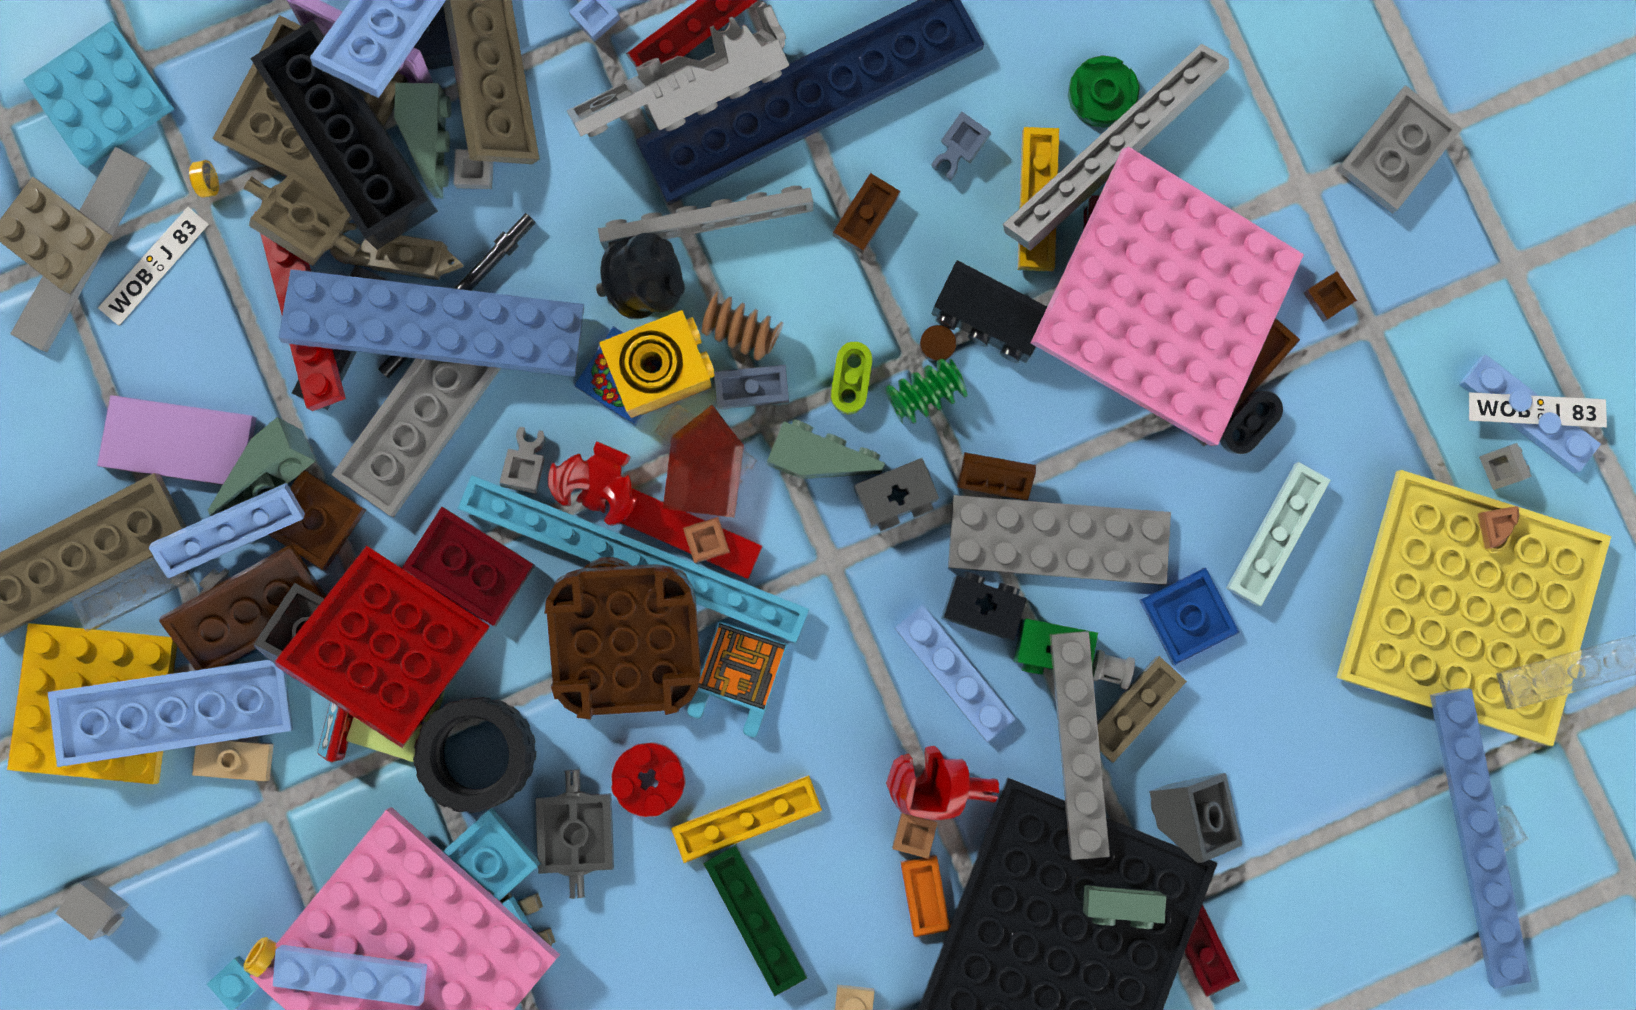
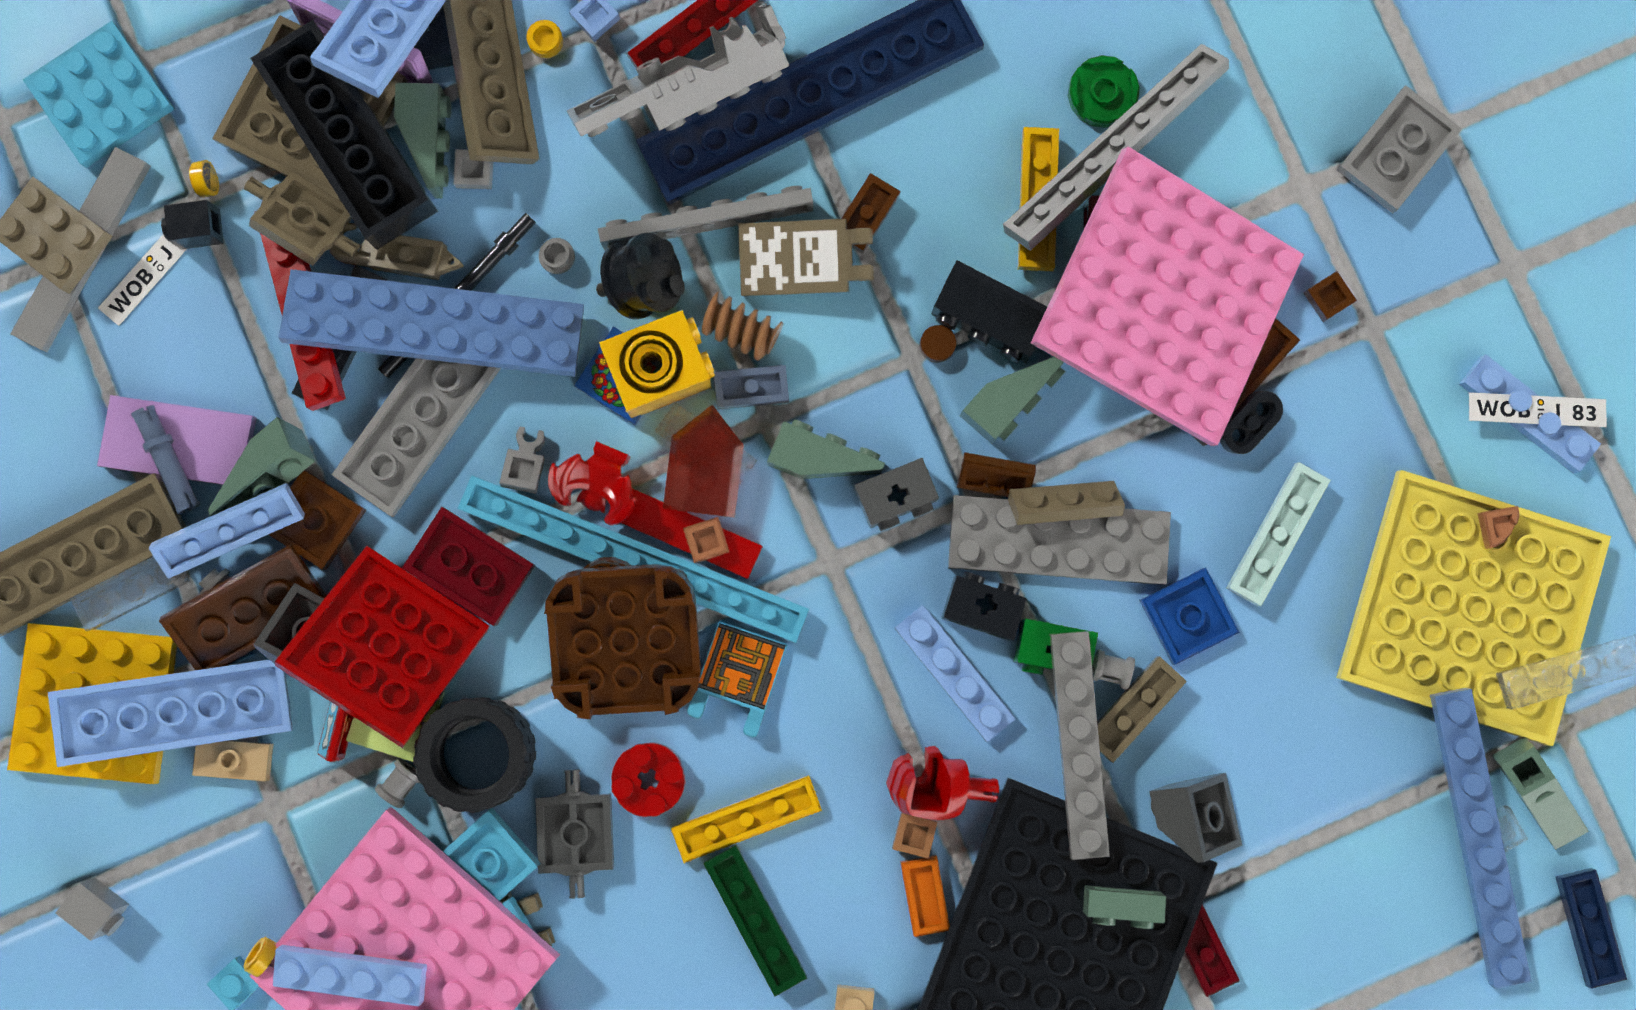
lime plate [831,342,873,415] -> none
green piece [885,359,968,424] -> none
sand blue plate [931,111,991,180] -> none
light grey tile [1479,443,1532,490] -> none
none -> sand blue pin [131,405,200,514]
none -> black brick [161,200,224,250]
none -> light grey bush [375,759,421,808]
none -> yellow tile [526,20,563,58]
none -> light grey plate [539,238,575,274]
none -> dark tan tile [738,219,874,296]
none -> sand green slope [960,357,1066,444]
none -> dark tan plate [1008,481,1125,525]
none -> sand green slope [1492,737,1589,850]
none -> dark blue tile [1555,868,1627,989]

